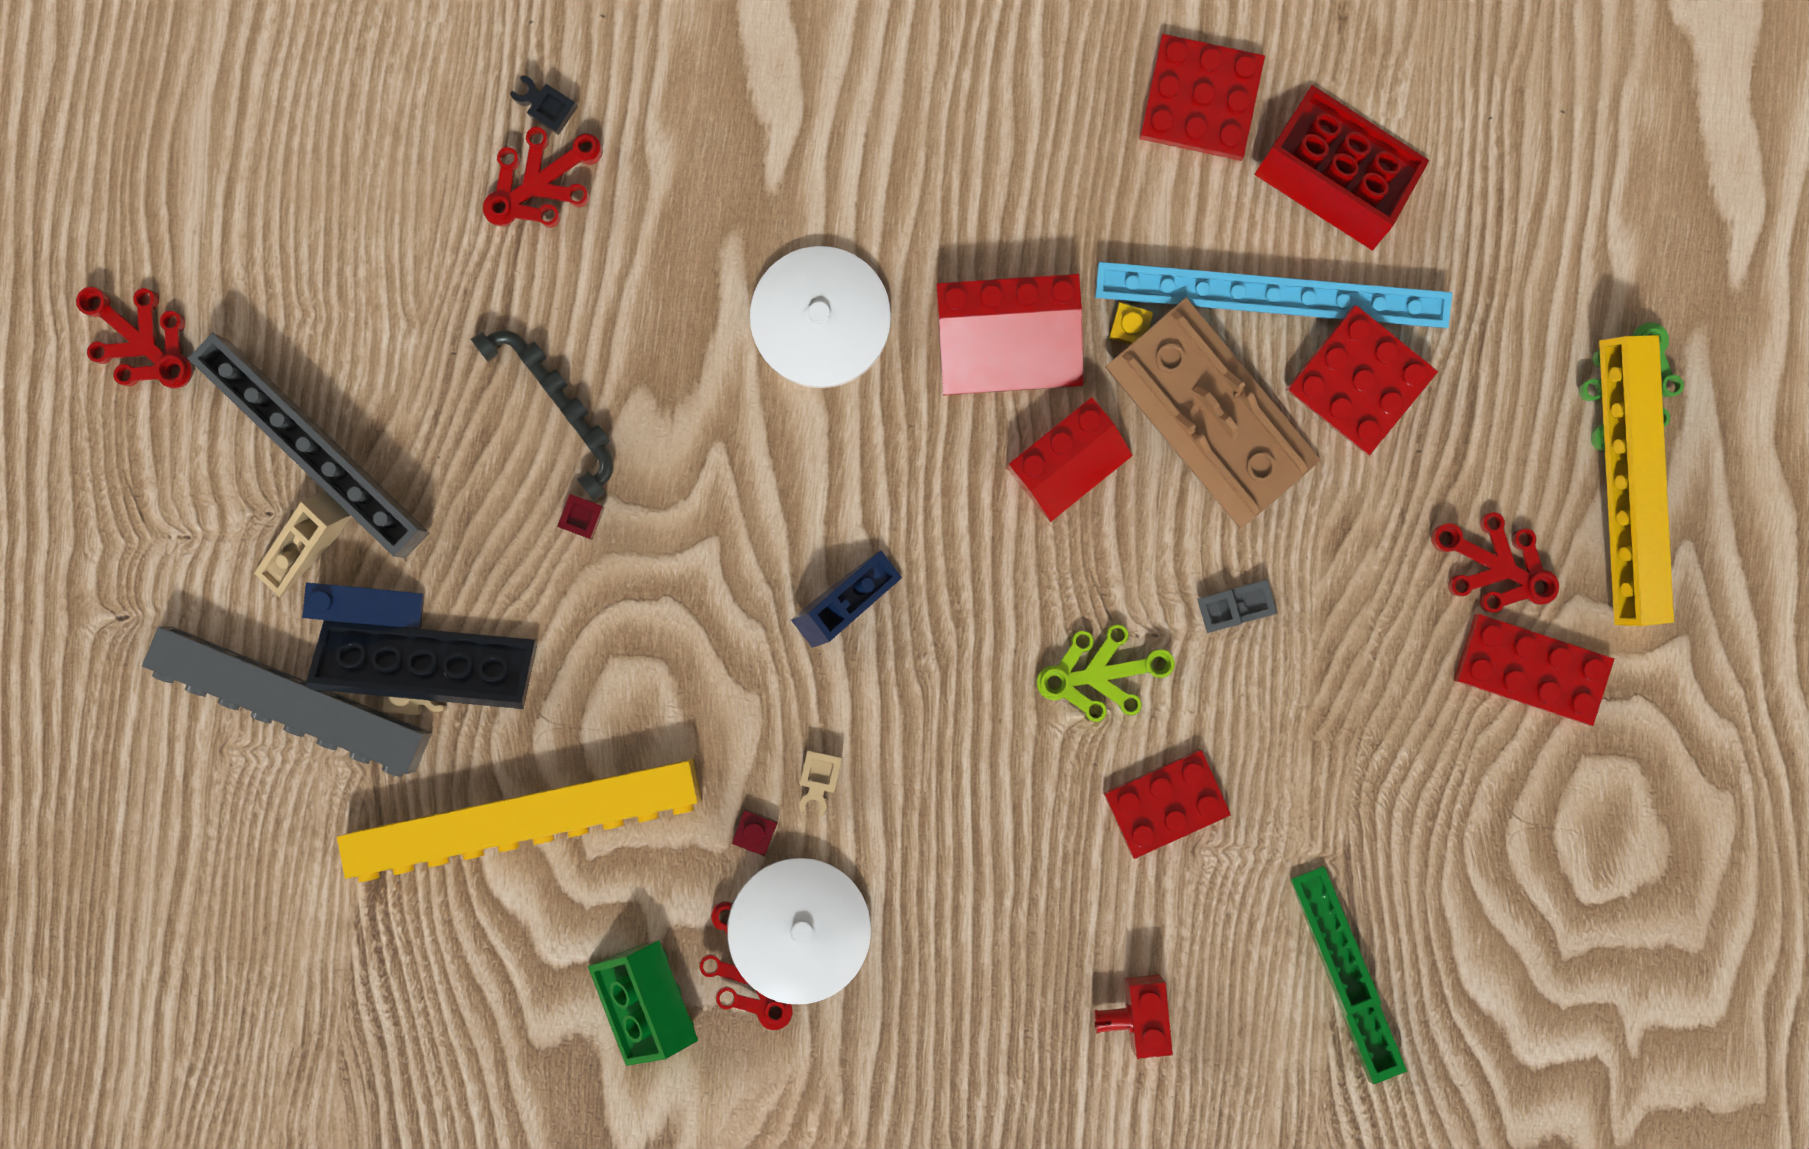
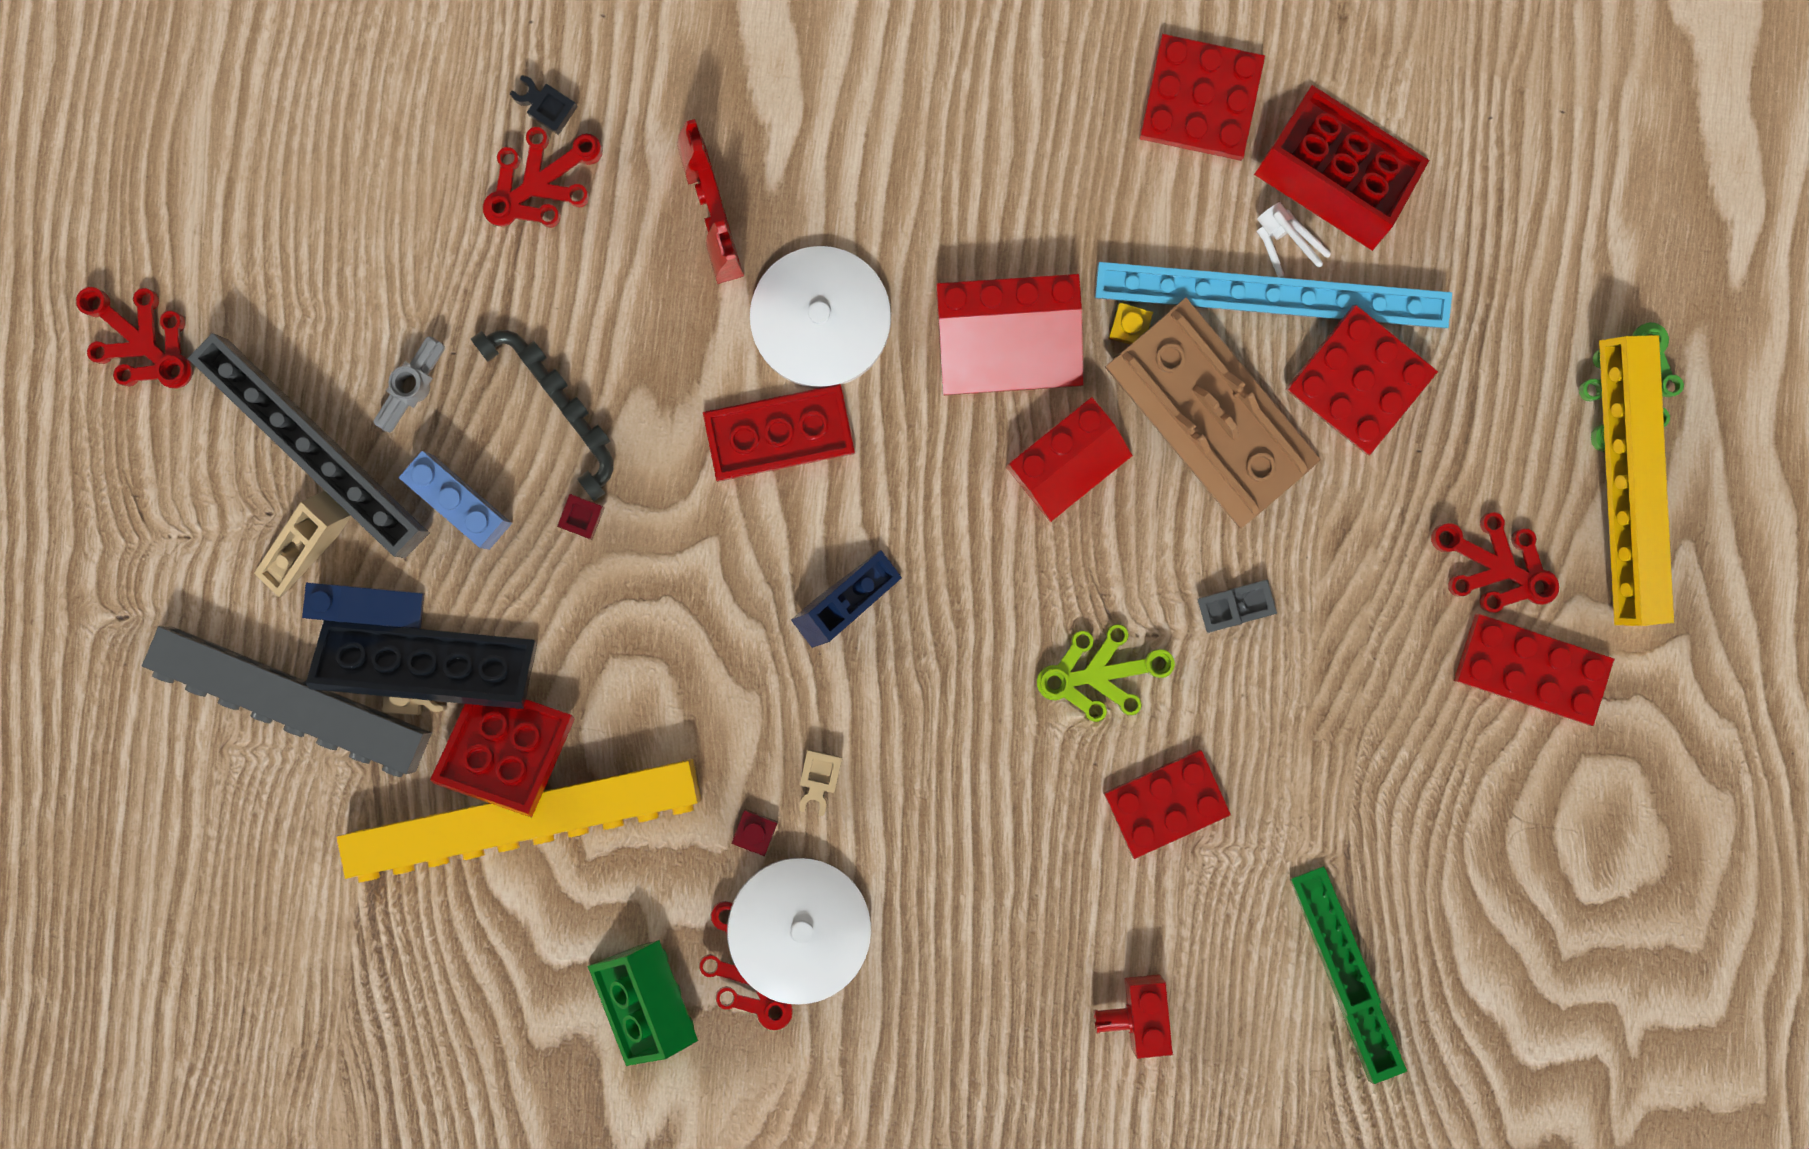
none -> light grey axle [374,337,445,433]
none -> medium blue brick [398,451,512,550]
none -> red plate [430,699,575,818]
none -> red wedge [677,119,744,284]
none -> red tile [703,384,855,482]
none -> white plant [1256,202,1331,278]

